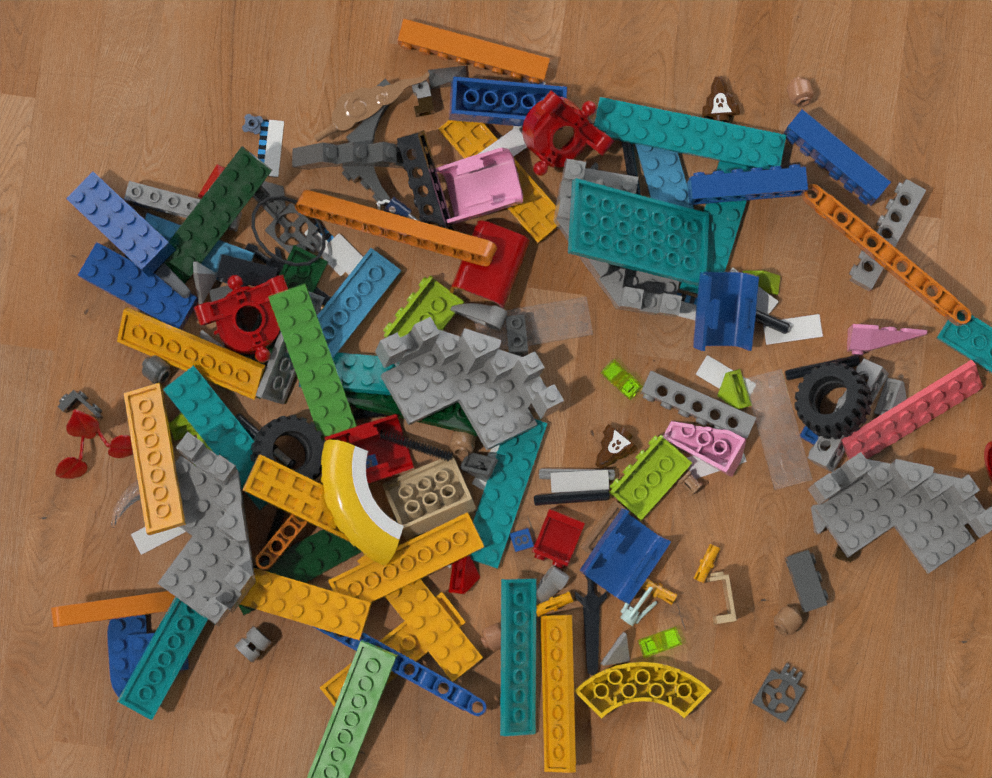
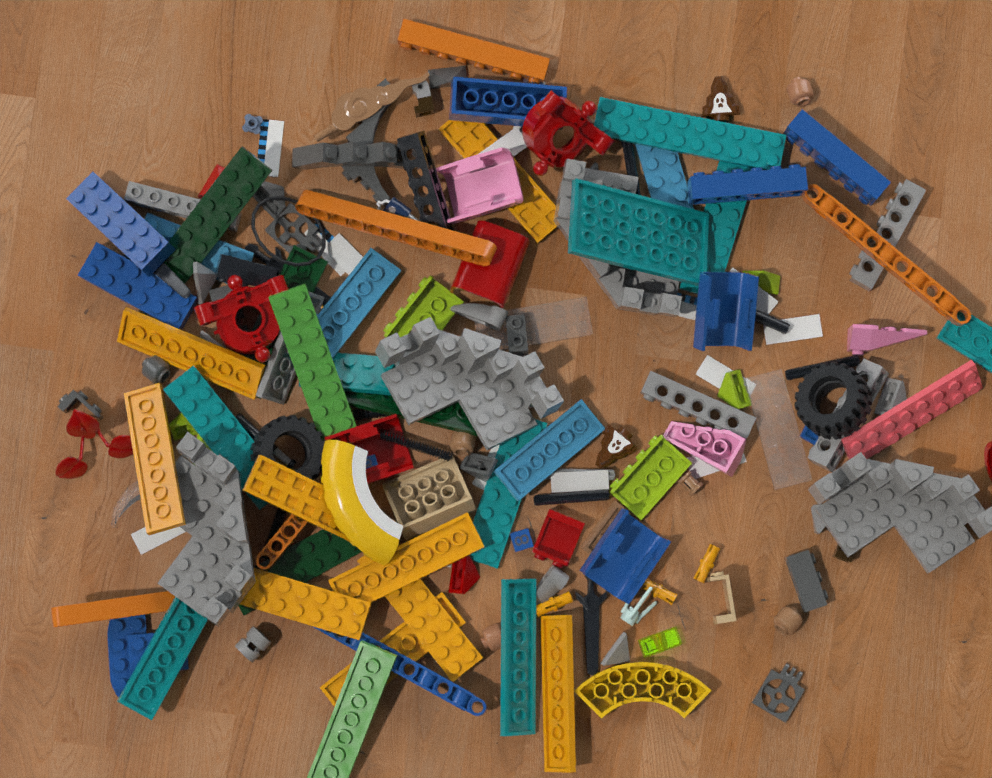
clear neon green slope [600,359,643,400] -> none
none -> dark azure plate [493,399,605,501]

